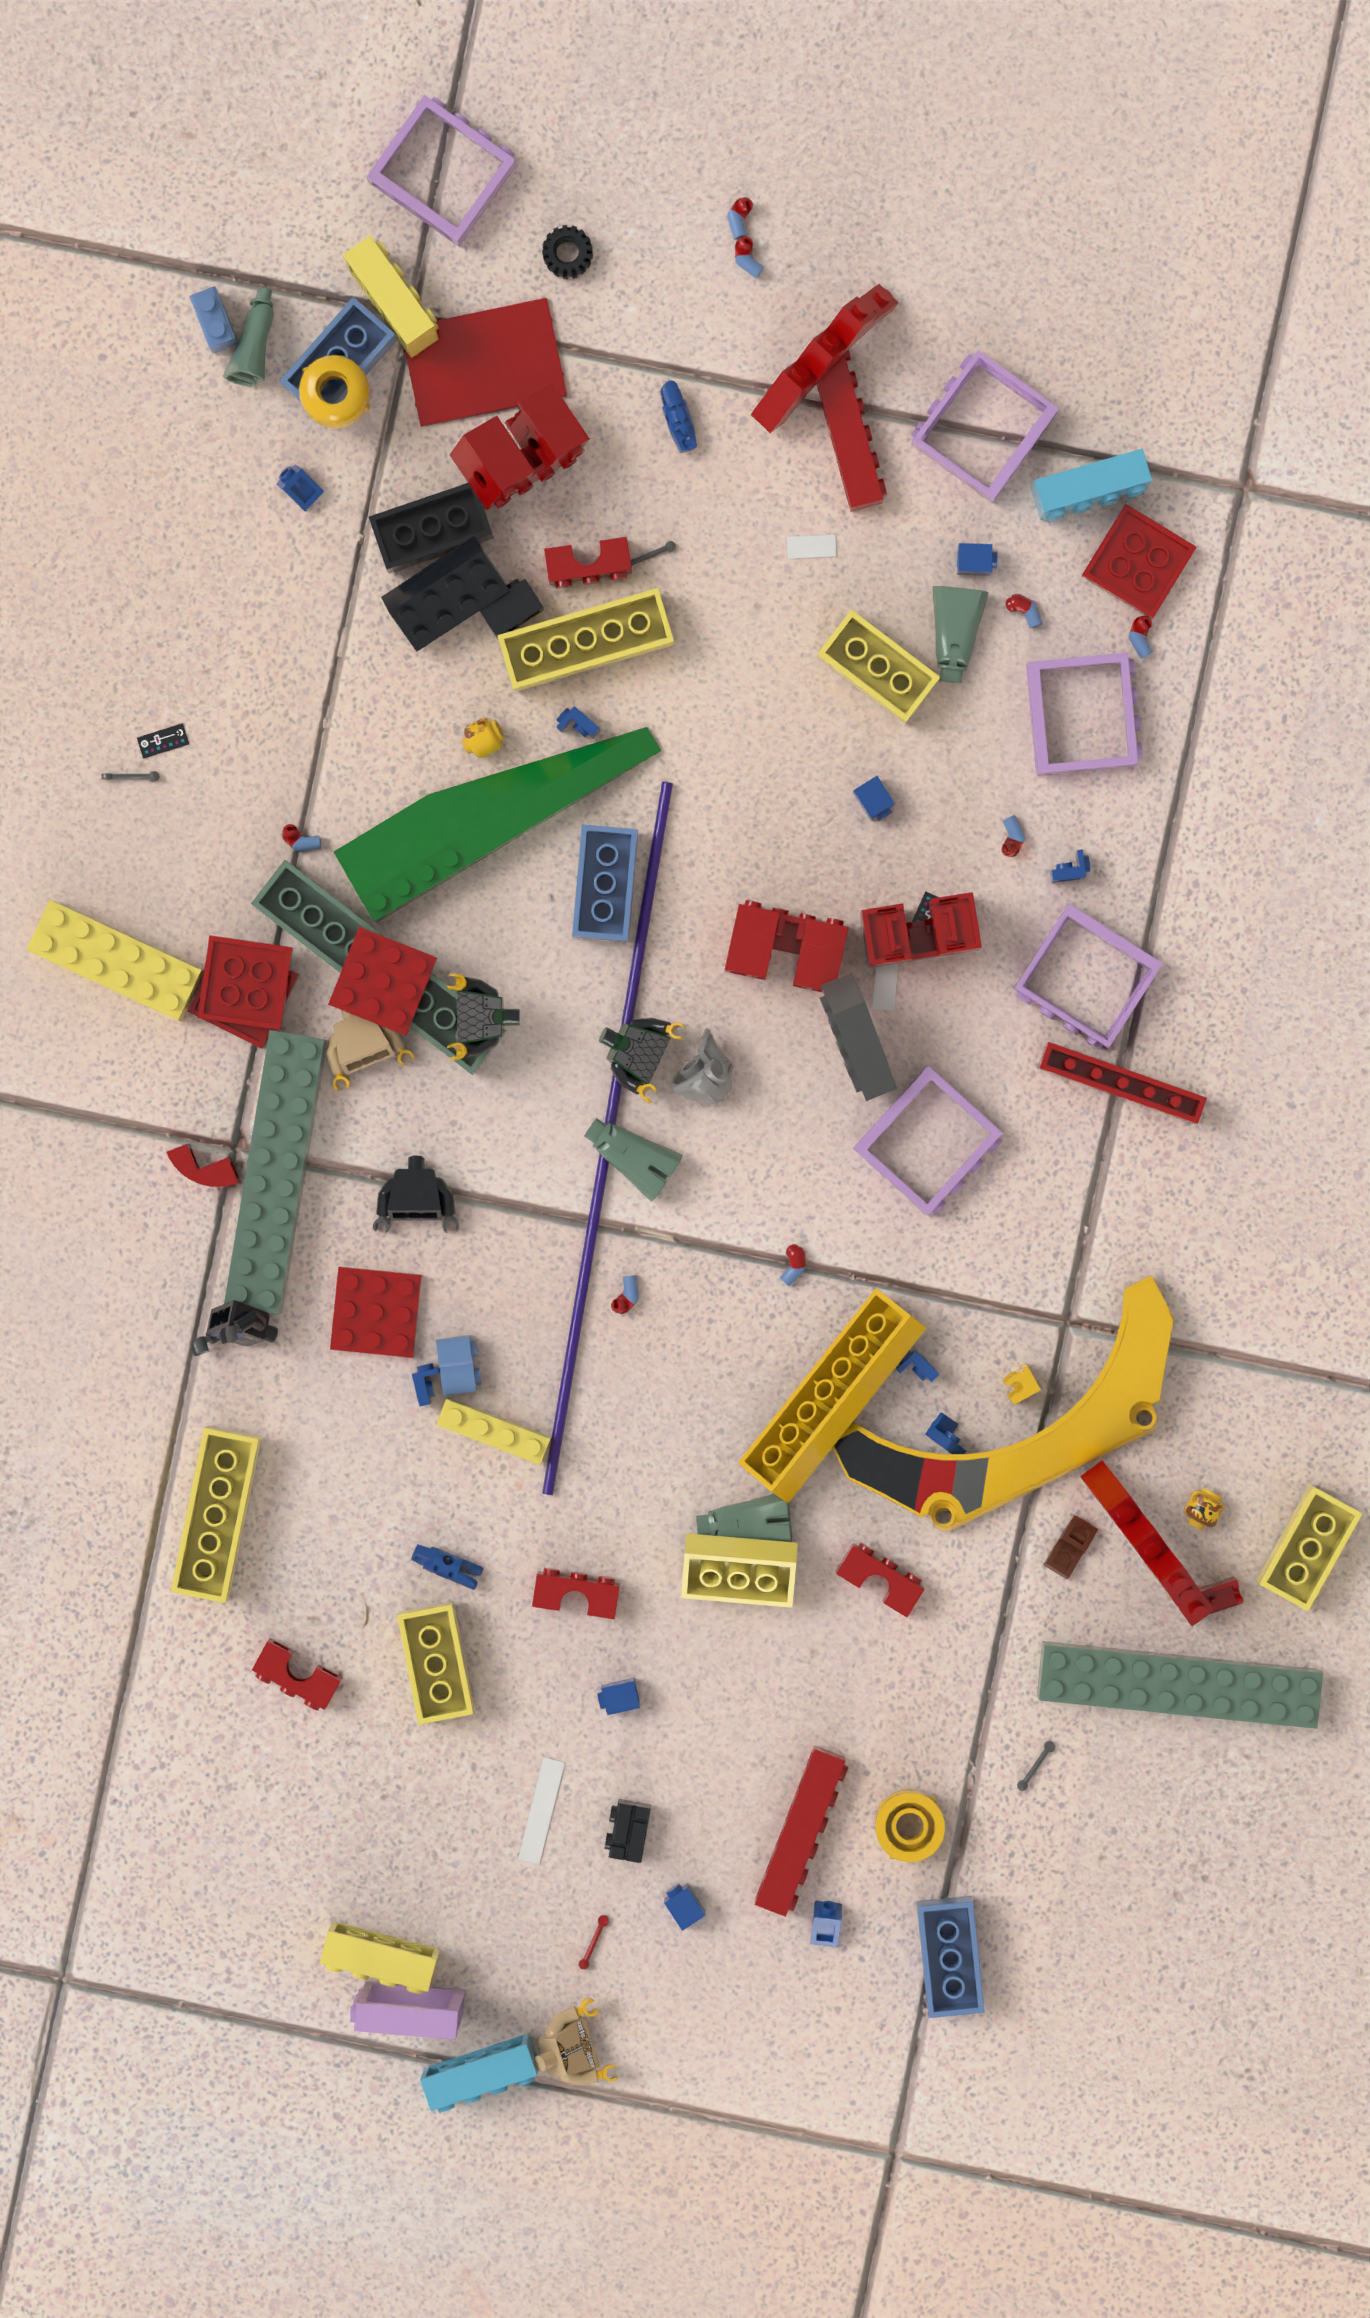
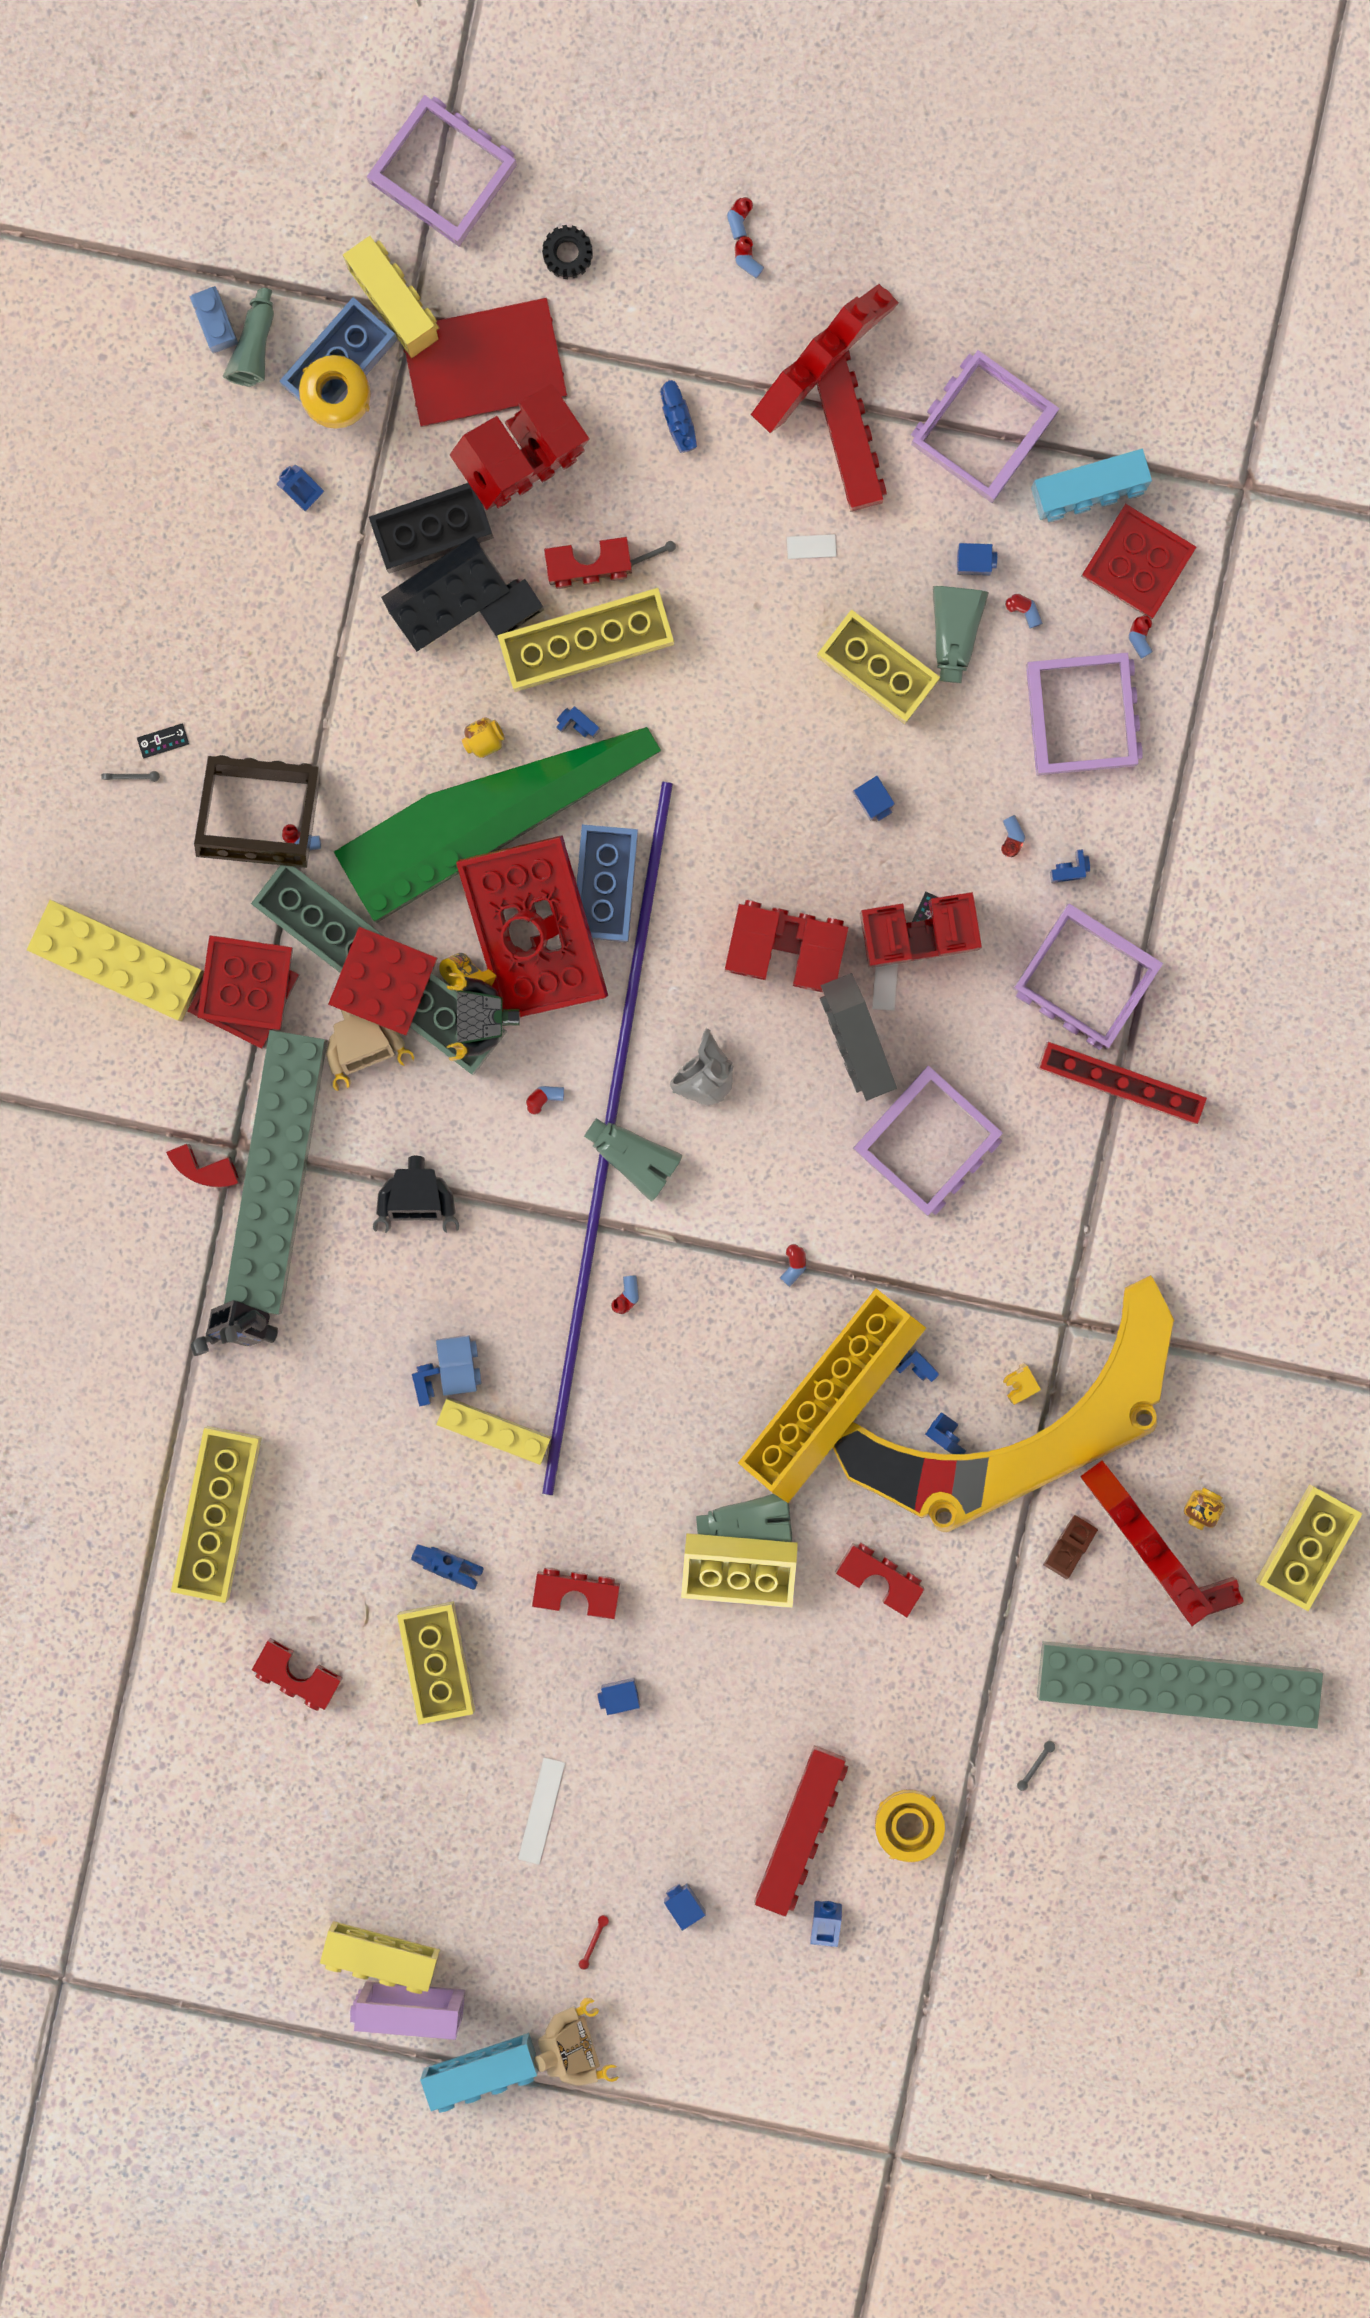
red plate [330,1266,422,1358] -> none
torso [599,1018,687,1104] -> none
black brick [604,1799,651,1863] -> none
medium blue brick [916,1896,985,2018] -> none
none -> dark brown window [194,755,320,868]
none -> yellow leg [439,953,496,986]
none -> red plate [456,835,608,1017]
none -> arm [526,1086,564,1114]

